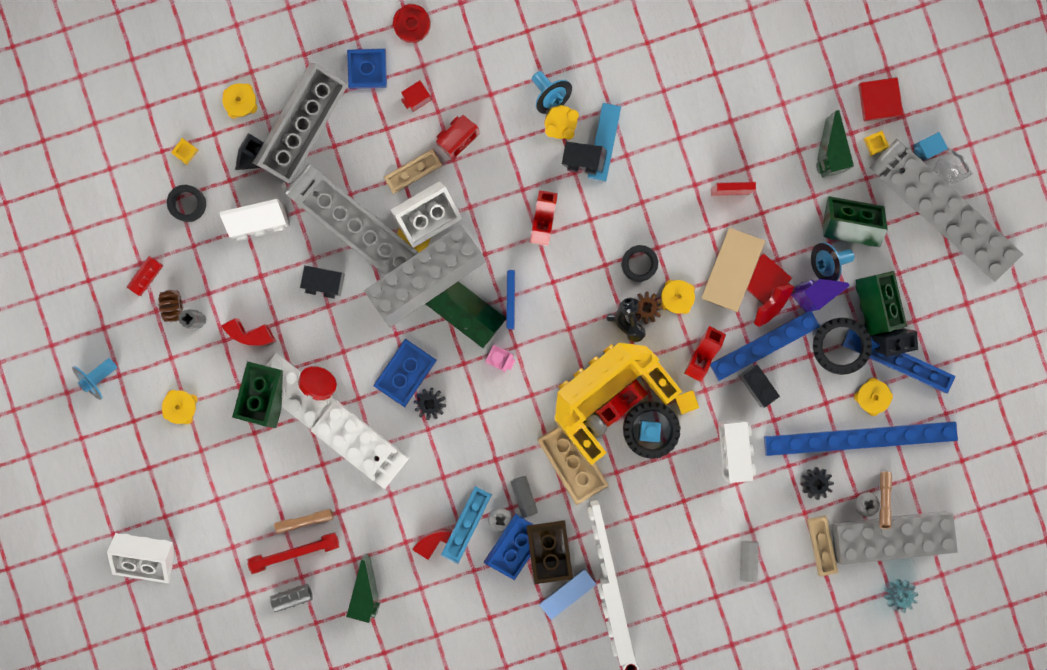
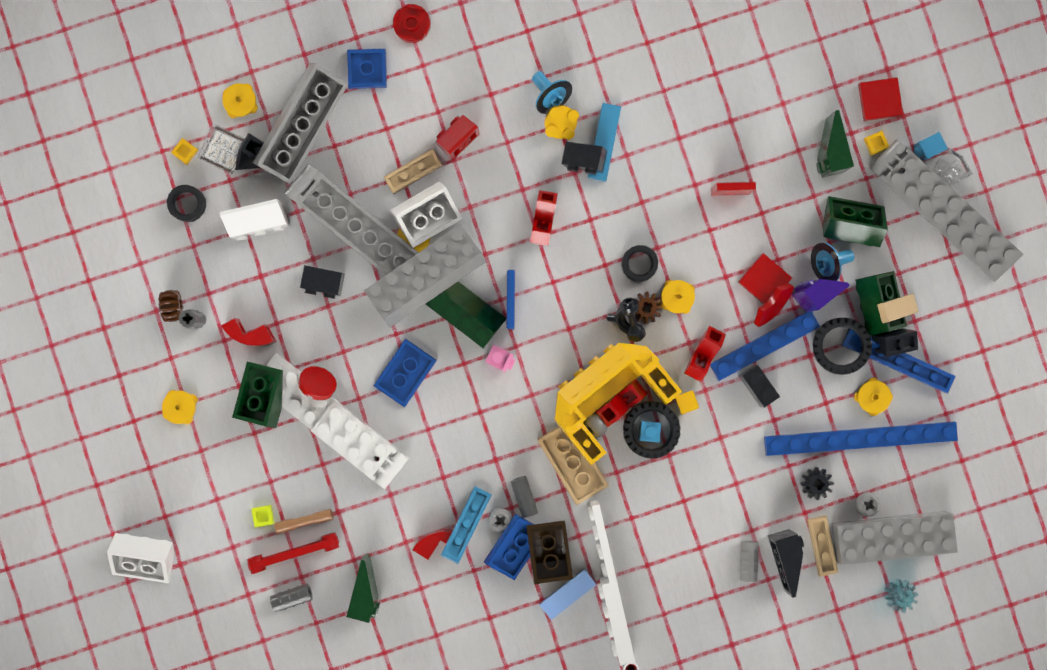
dark azure piece [72,358,117,400] -> none
red axle [126,256,164,296] -> none
red brick [401,80,432,112] -> none
black gear [414,388,447,420] -> none
tan tile [701,228,766,313] -> none
white brick [718,420,756,483] -> none
medium nougat piece [879,471,892,529] -> none
none -> clear tile [196,123,245,175]
none -> neon yellow tile [251,505,275,528]
none -> black slope [767,529,804,598]
none -> tan tile [877,294,919,323]

